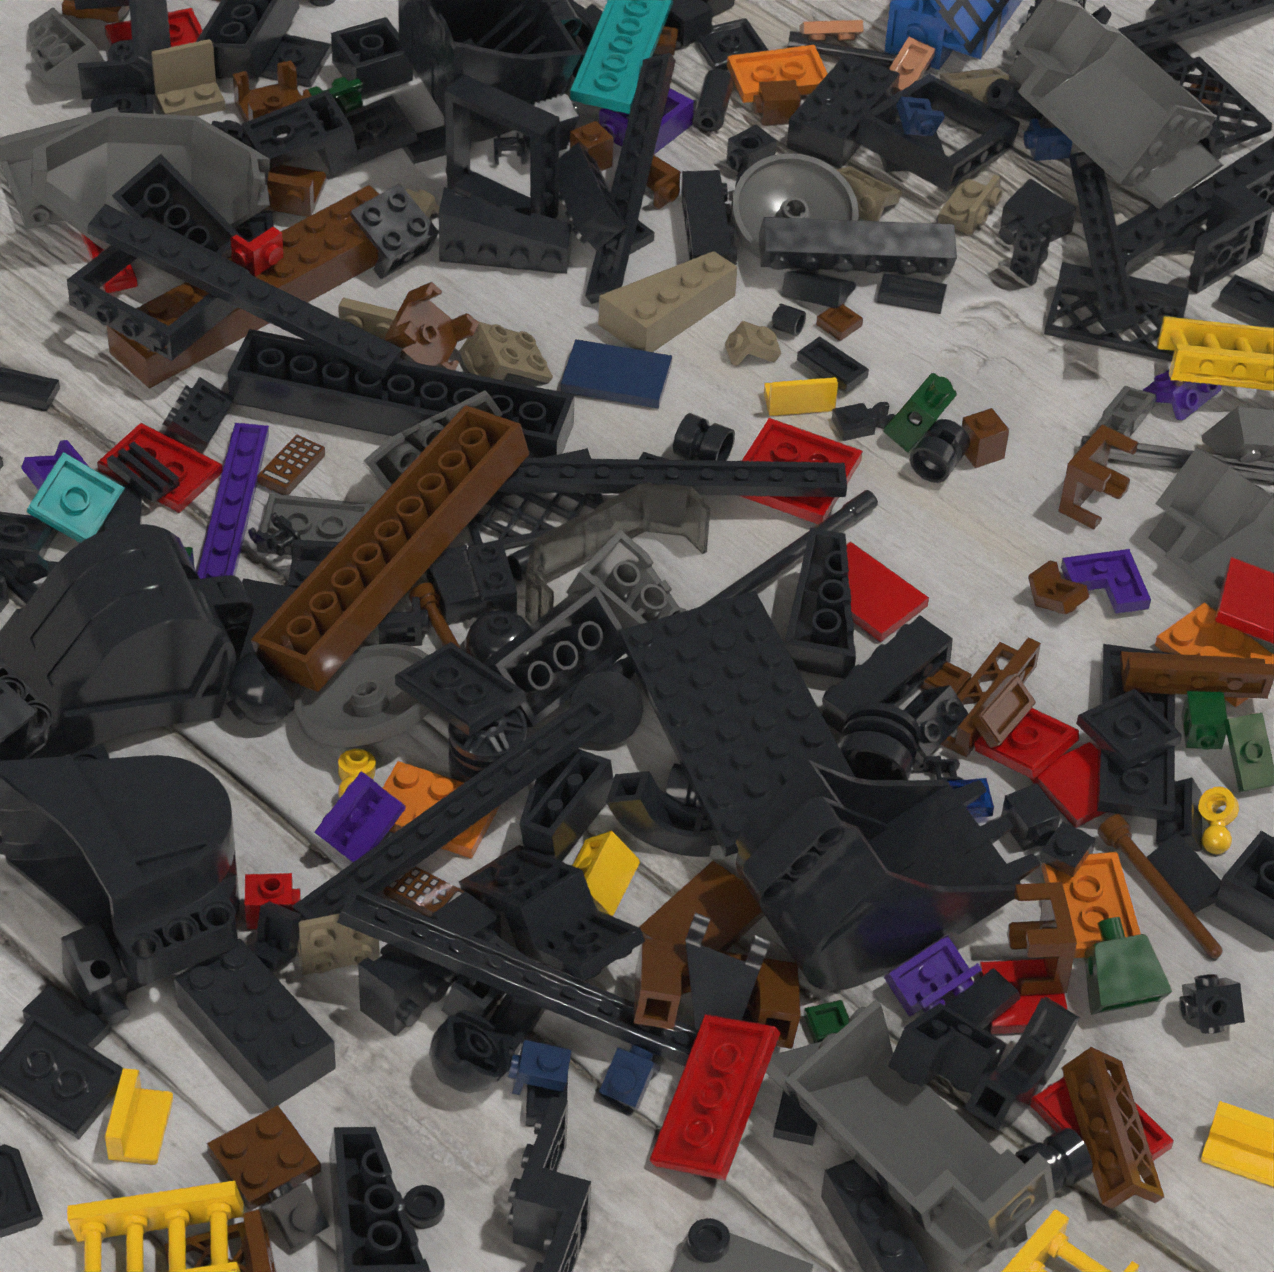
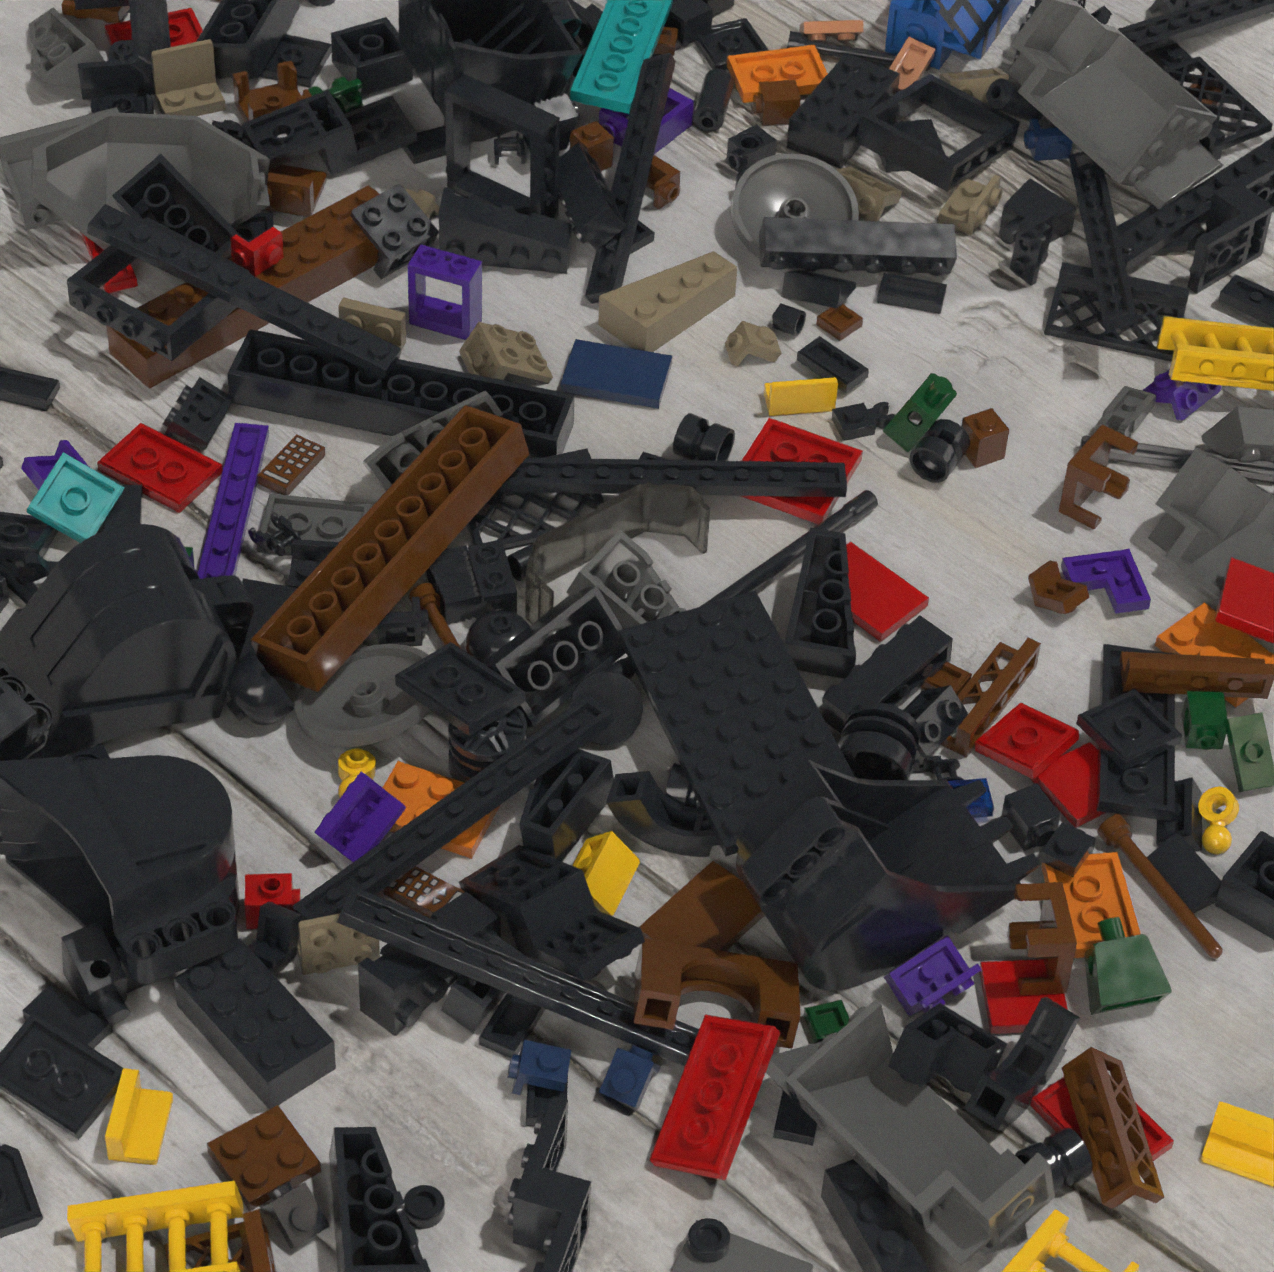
black tile [107,442,180,503] -> none
reddish brown panel [383,282,479,370] -> none
black cylinder [429,1010,511,1094] -> none
black brick [681,170,737,265] -> none
black flag [685,913,770,1030] -> none
dark blue bracket [896,97,945,136] -> none
black tile [946,968,1021,1029] -> none
reddish brown tile [970,673,1036,748] -> none
black brick [1179,974,1245,1034] -> none
none -> dark purple window [408,244,482,340]

